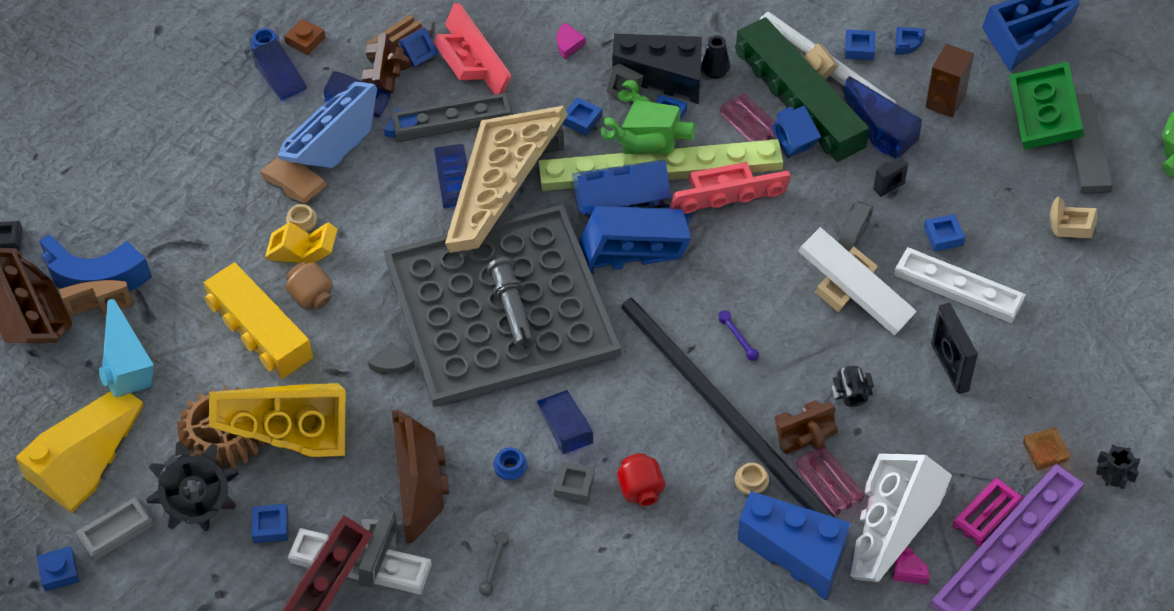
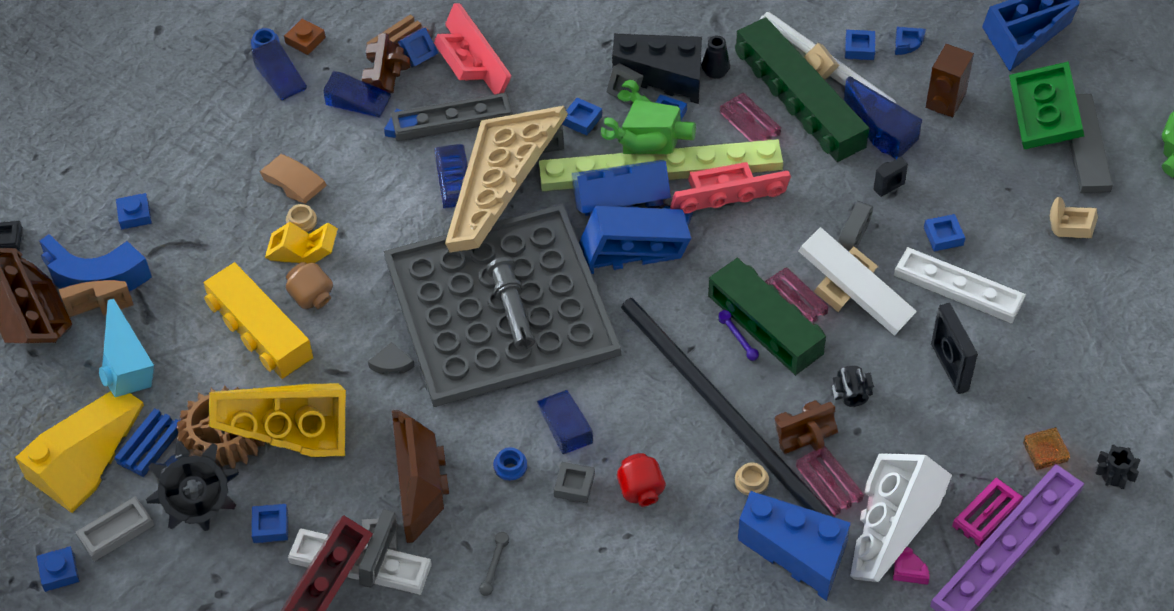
medium blue wedge [277,81,377,168] -> none
dark pink tile [557,22,586,59] -> none
blue brick [771,106,821,159] -> none
none -> blue tile [114,408,179,477]
none -> blue plate [116,193,152,230]
none -> dark green brick [708,257,826,376]
none -> clear pink tile [765,267,829,323]

